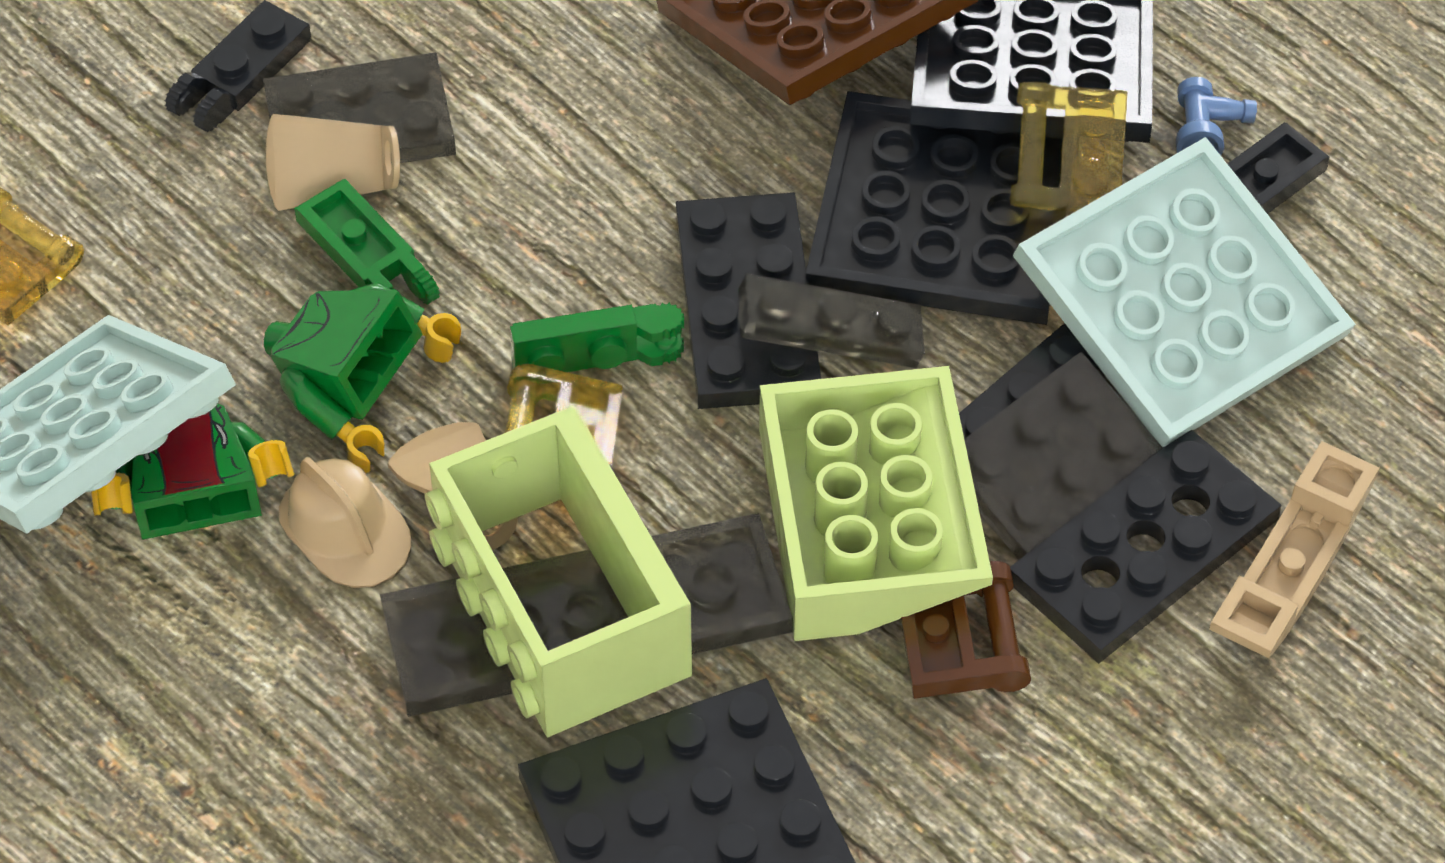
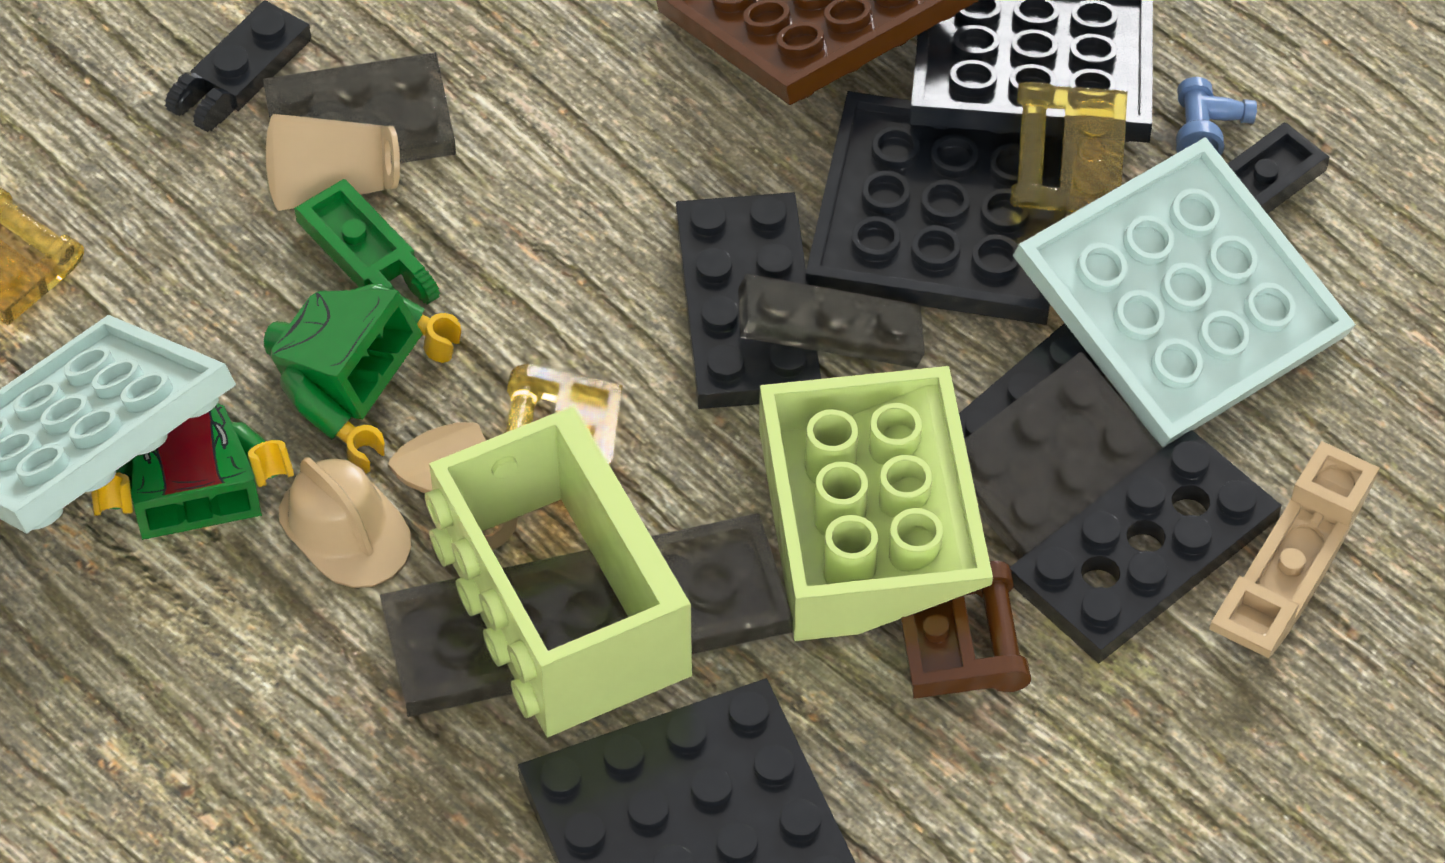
green hinge [510,302,684,381] -> none

